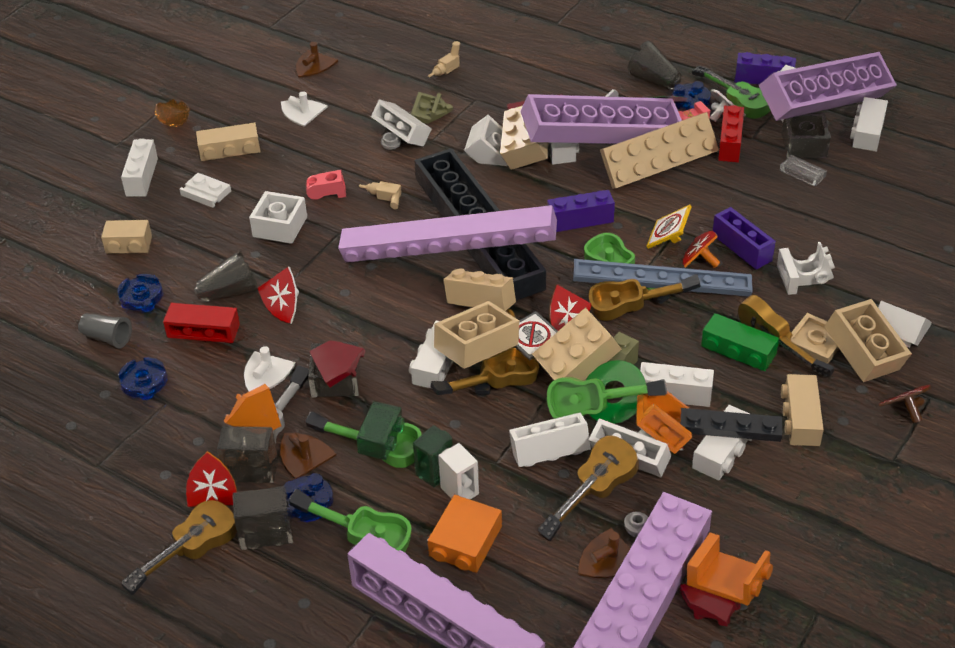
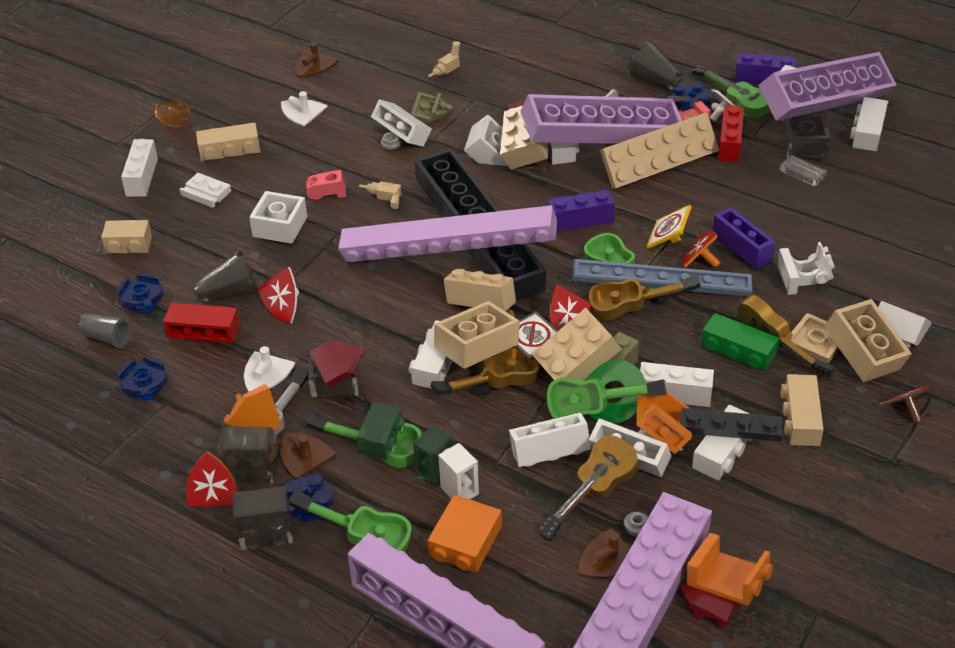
pearl gold piece [122,500,237,595] -> none

